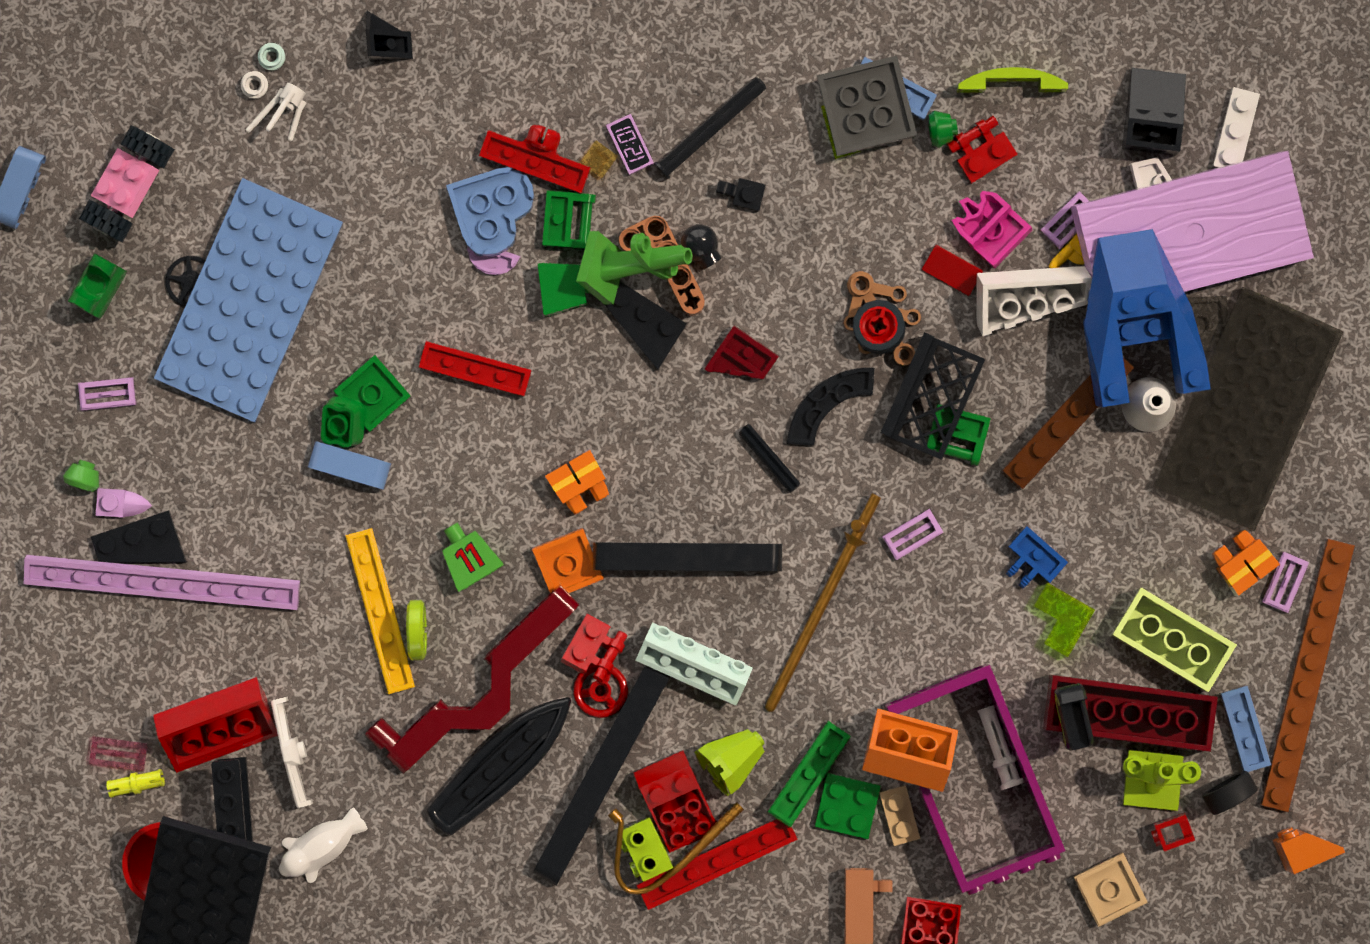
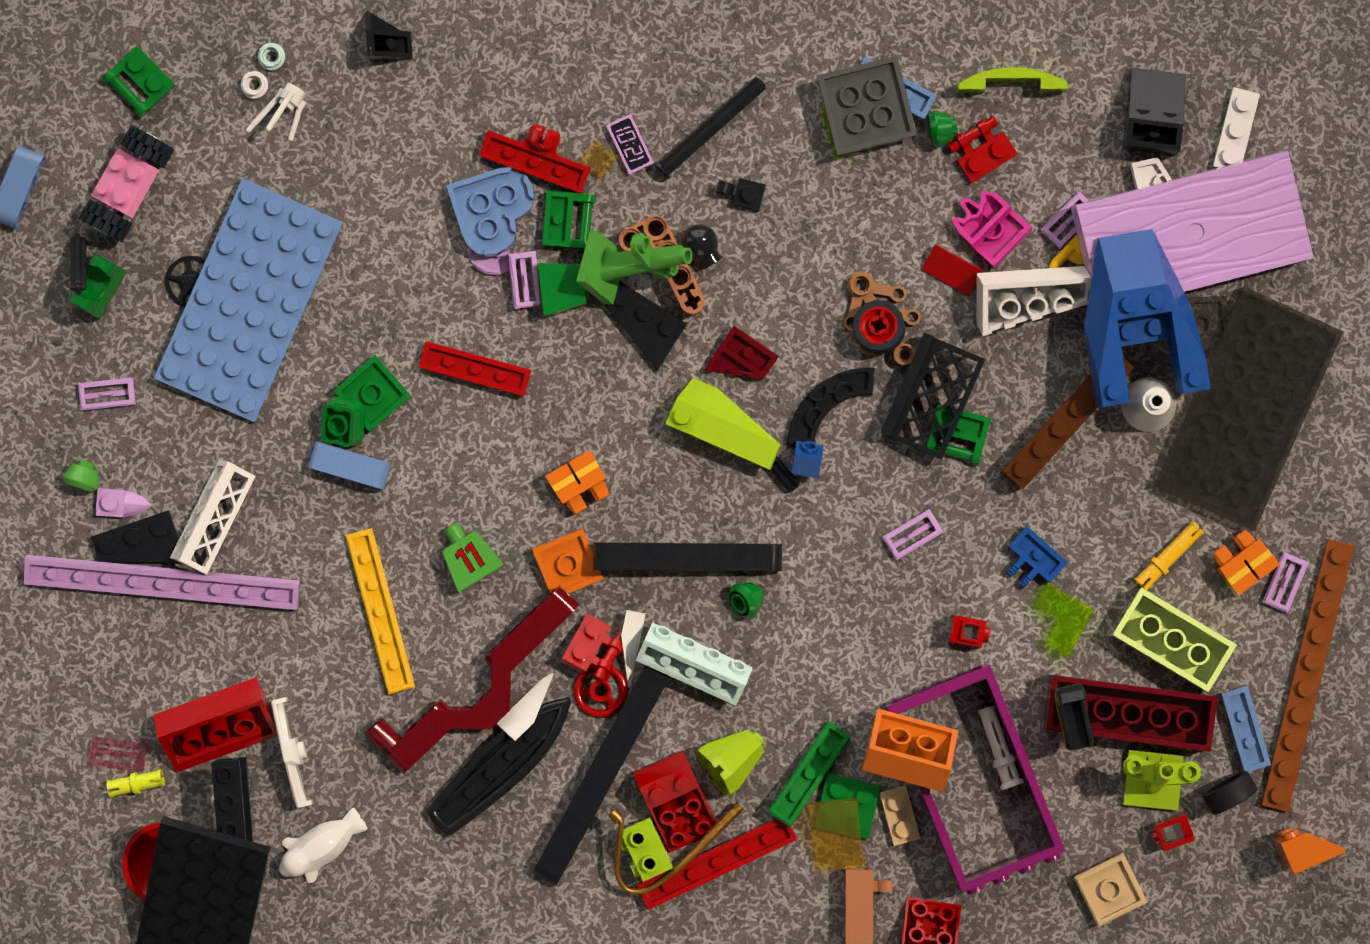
lime wheel [406,600,427,661] -> none
pearl gold piece [765,493,881,712] -> none
none -> black axle [70,234,87,294]
none -> green plate [102,46,176,119]
none -> white fence [170,460,255,575]
none -> white sticker [497,673,554,741]
none -> lavender tile [507,251,542,309]
none -> white sticker [621,610,645,687]
none -> lime wedge [666,378,781,470]
none -> green cone [728,582,764,618]
none -> blue plate [791,441,823,478]
none -> clear yellow piece [807,798,866,871]
none -> red window [948,615,990,648]
none -> yellow pin [1134,521,1204,591]

